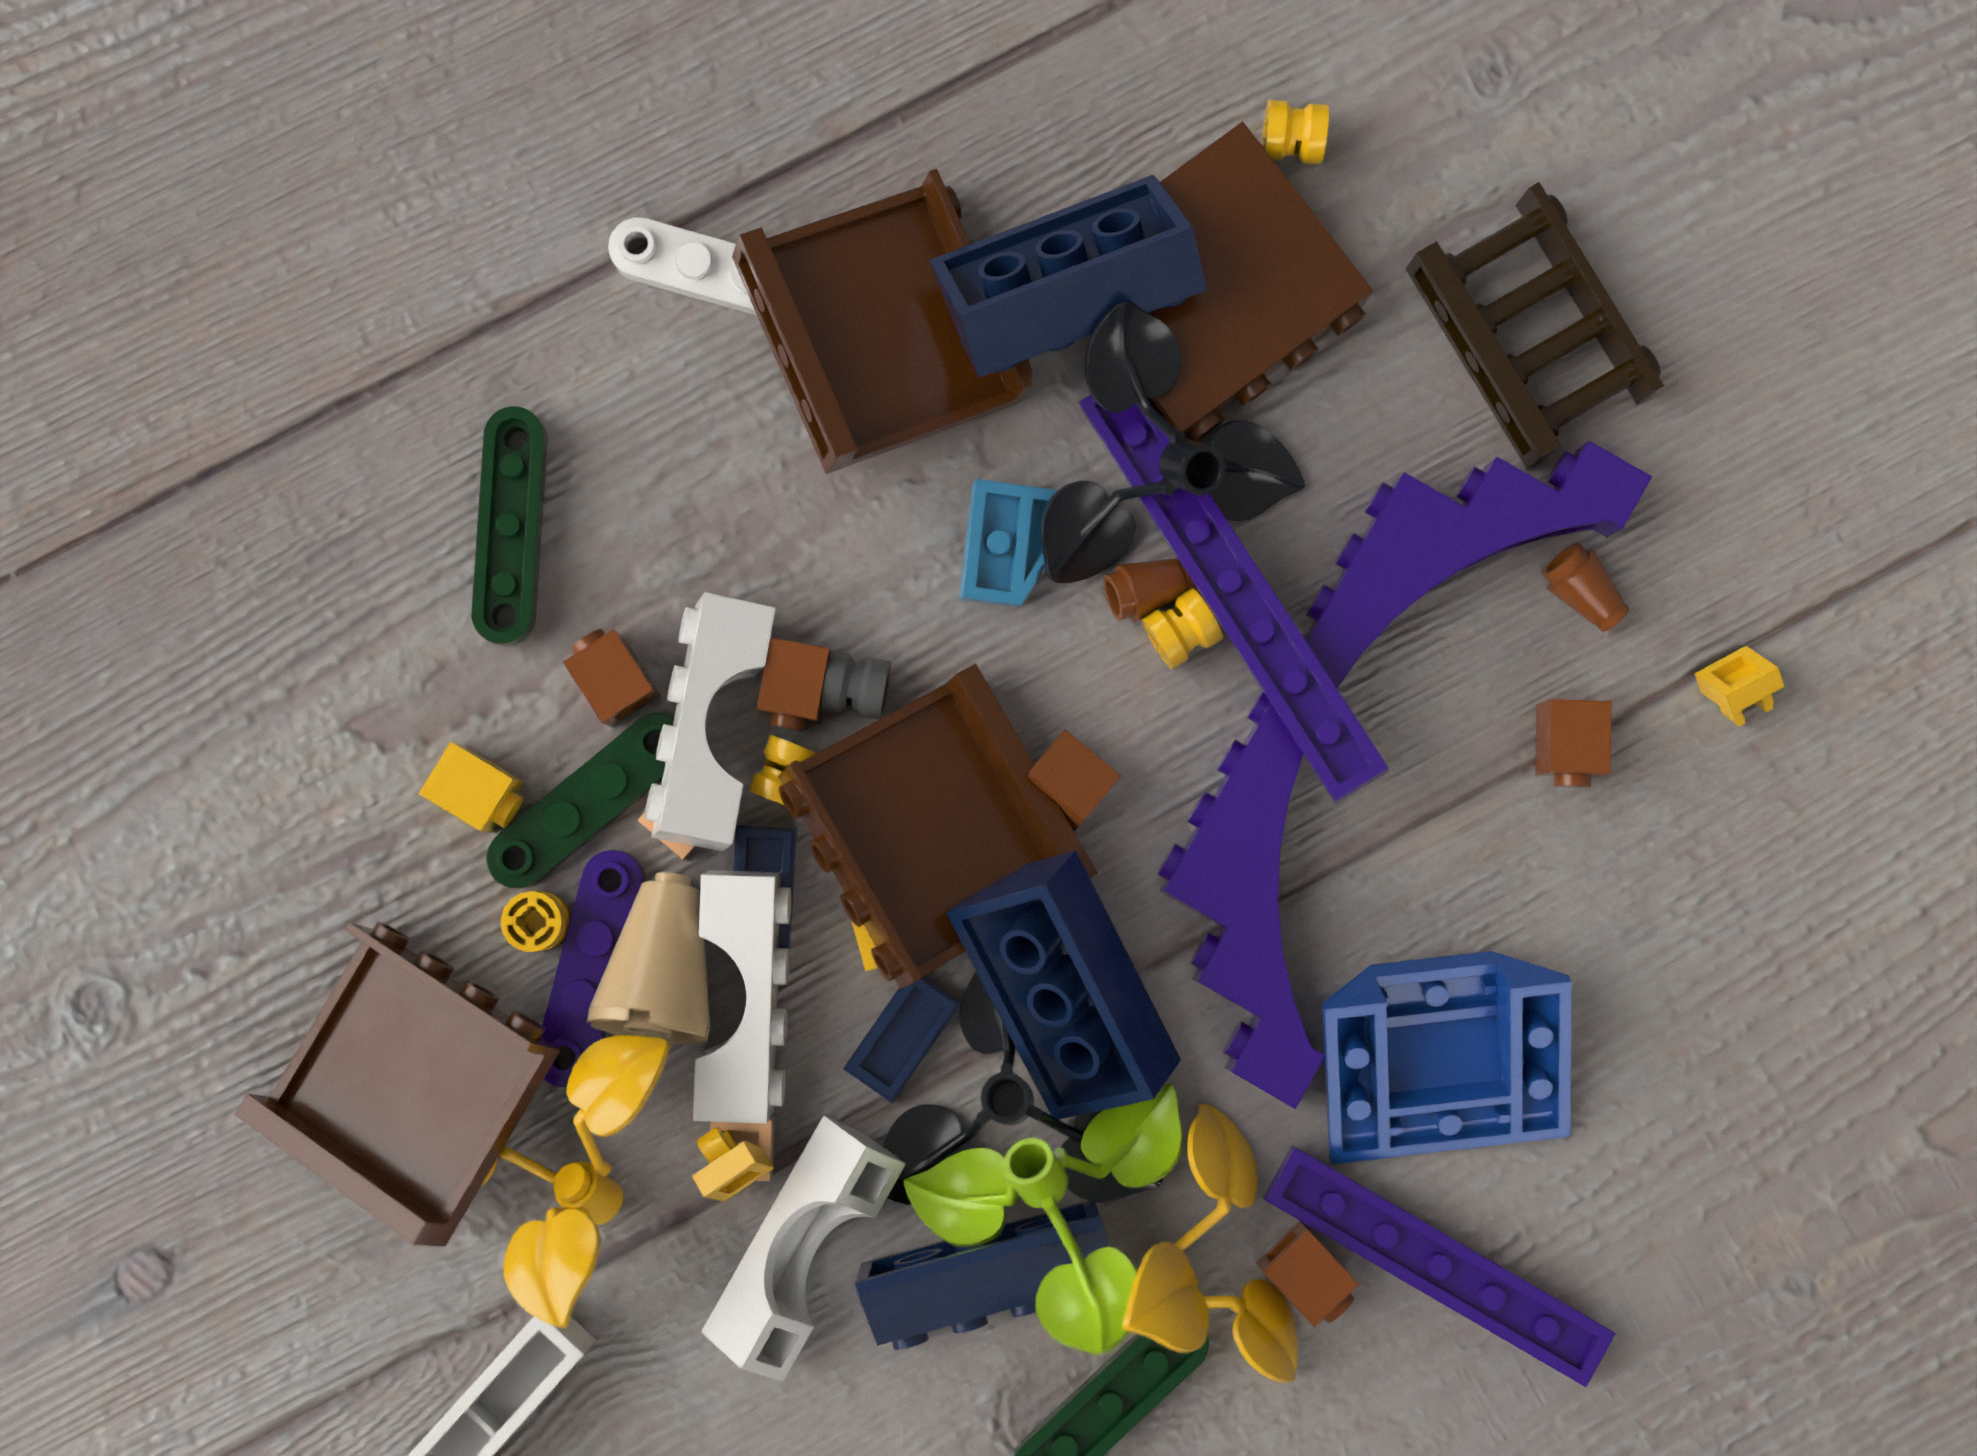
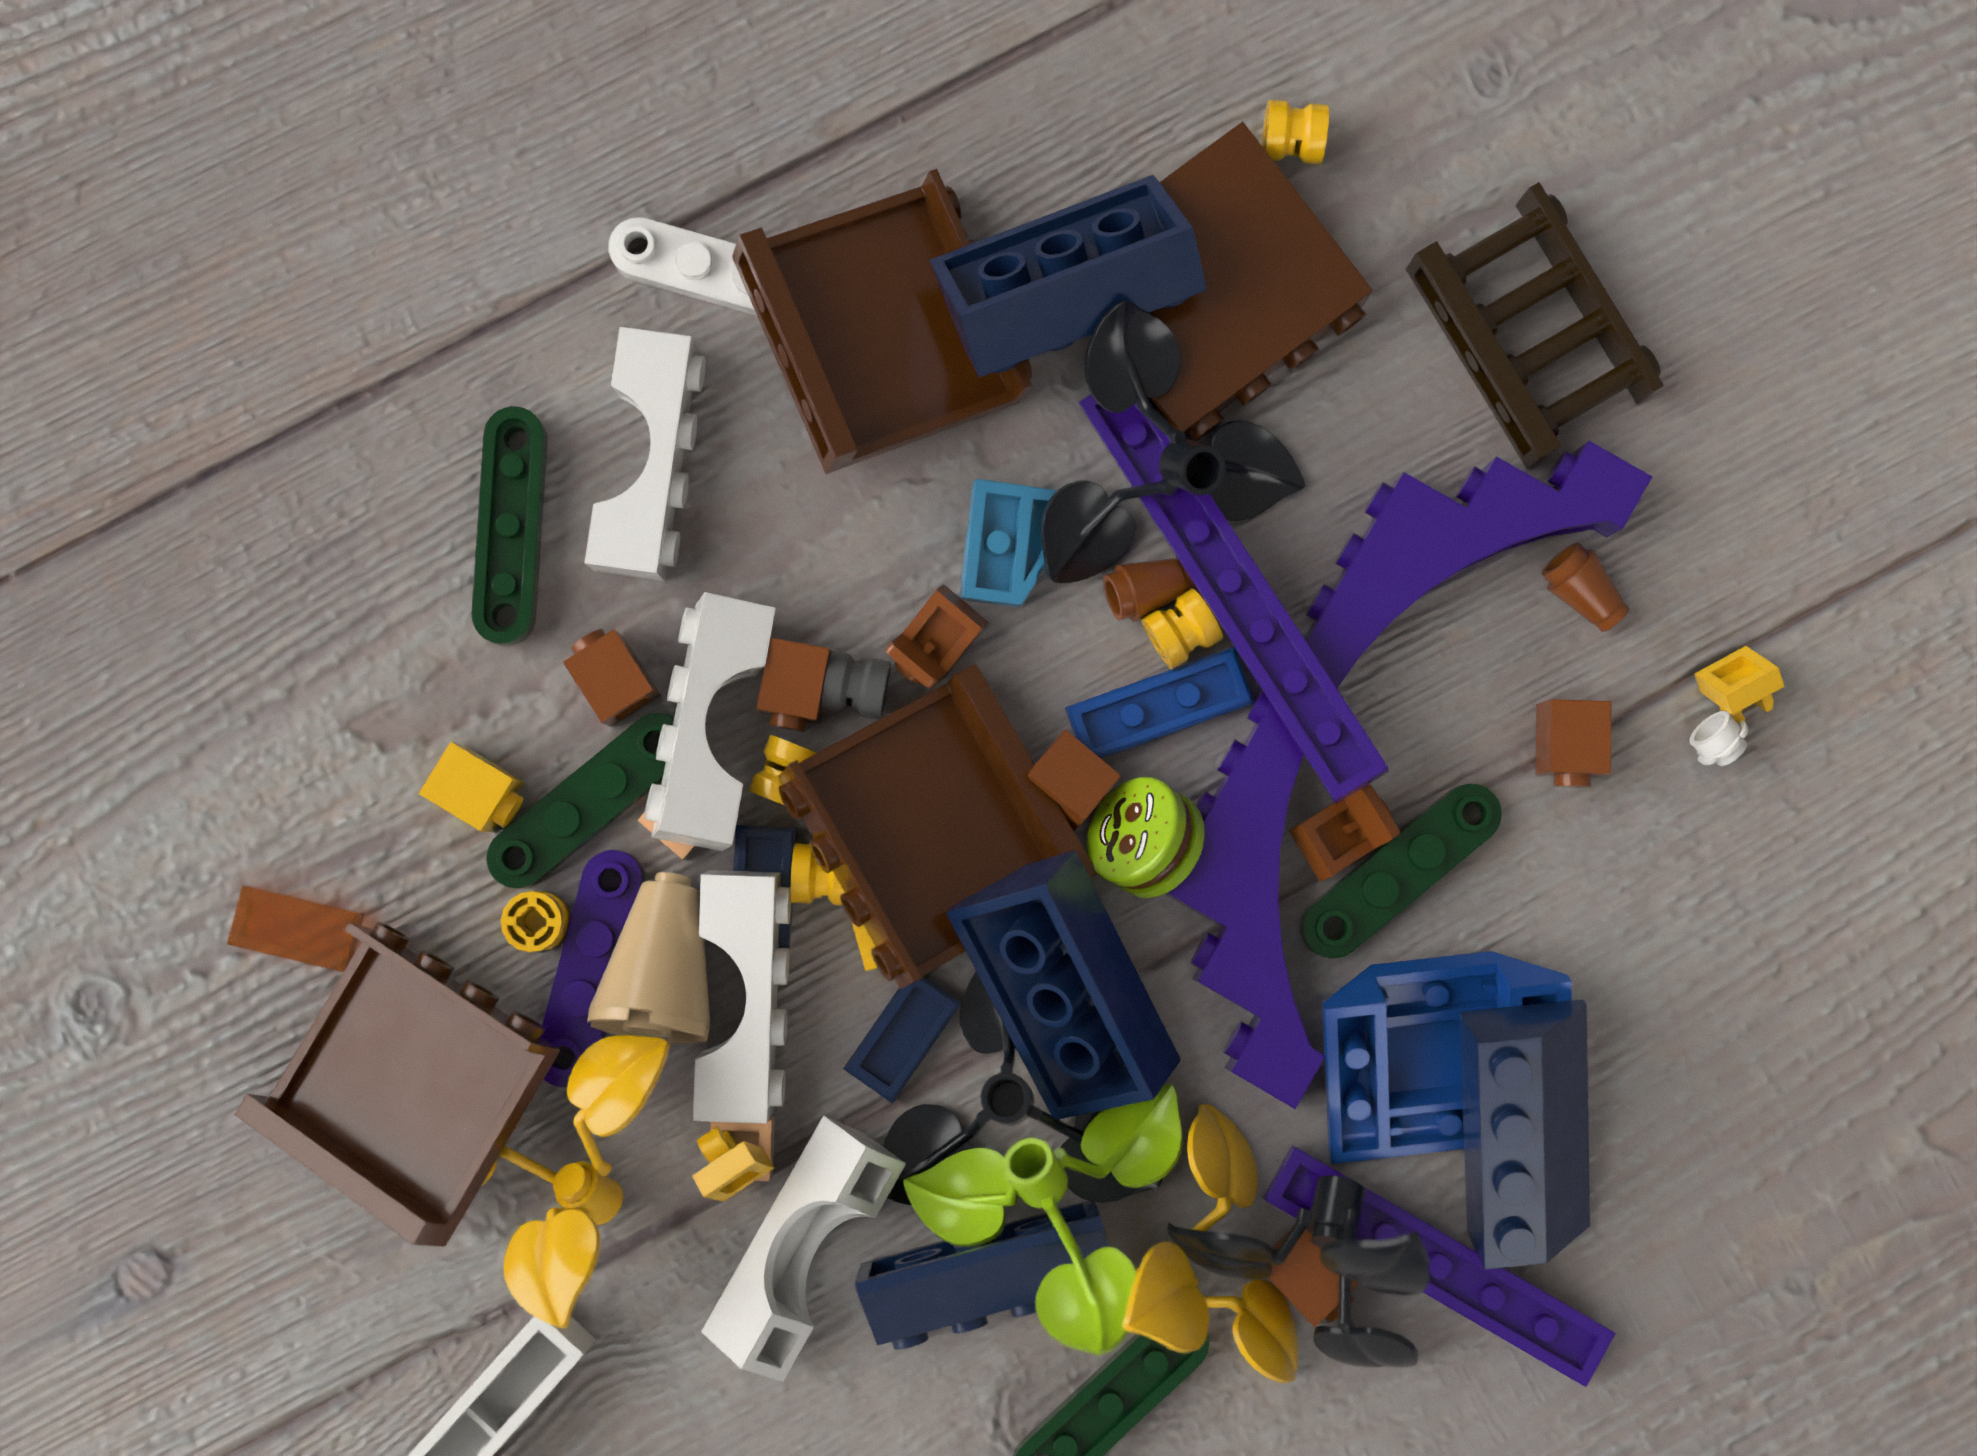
none -> clear orange tile [227,885,365,972]
none -> white arch [585,327,706,581]
none -> yellow wheel [790,843,844,906]
none -> dark orange bracket [885,584,989,689]
none -> blue tile [1065,647,1254,759]
none -> lime head [1086,777,1205,898]
none -> black plant [1167,1176,1430,1367]
none -> dark orange bracket [1288,784,1400,882]
none -> dark green plate [1300,784,1502,958]
none -> dark blue slope [1460,999,1590,1269]
none -> white plate [1689,711,1748,766]

